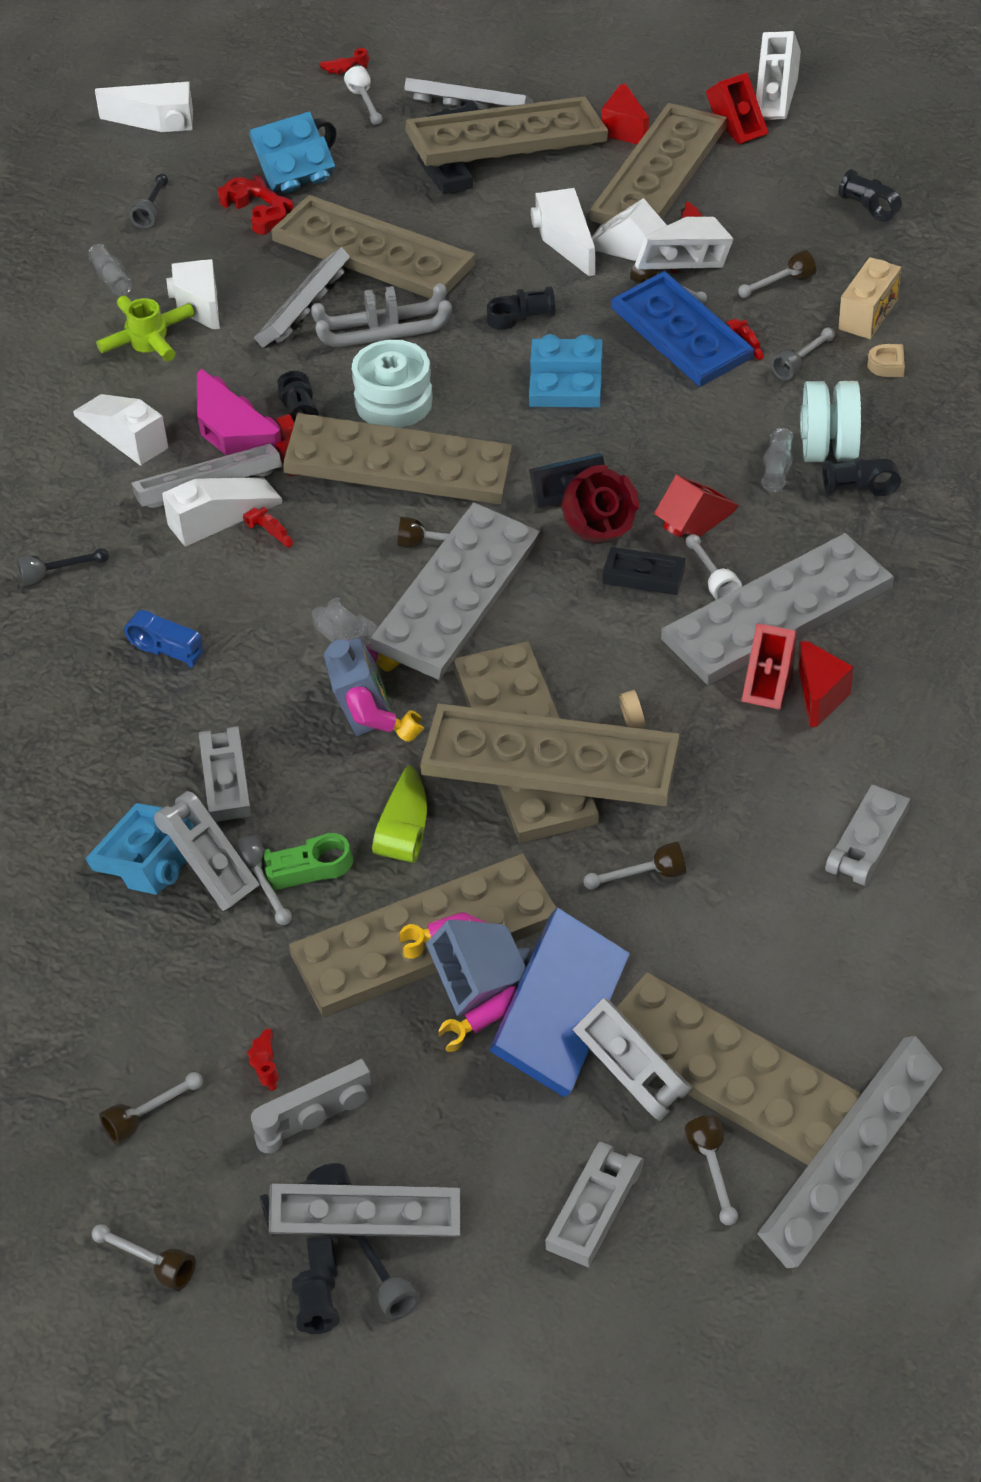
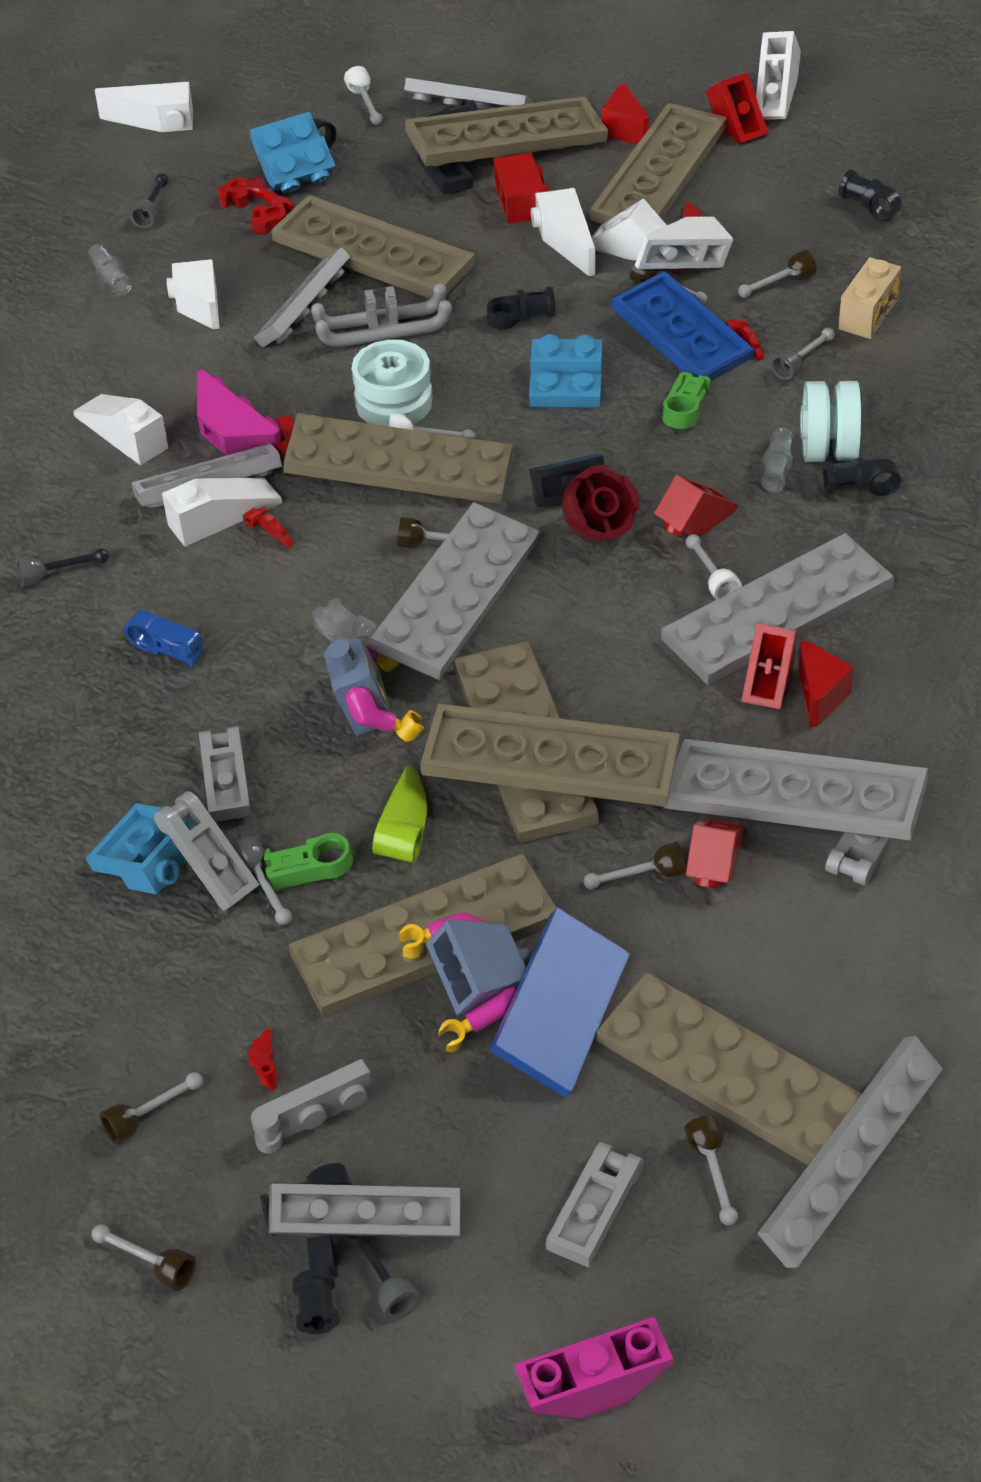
lime bar [96,295,195,362] -> none
black connector [277,371,319,424] -> none
red piece [319,48,370,75] -> none
light grey plate [572,998,692,1121] -> none
black plate [602,547,686,595] -> none
tan tile [619,690,646,729] -> none
tan tile [867,344,905,377] -> none
none -> hinge [389,413,475,439]
none -> red brick [493,153,550,224]
none -> dark pink slope [514,1316,673,1419]
none -> bright green piece [662,372,710,429]
none -> light grey plate [664,739,928,841]
none -> slope [686,818,745,888]

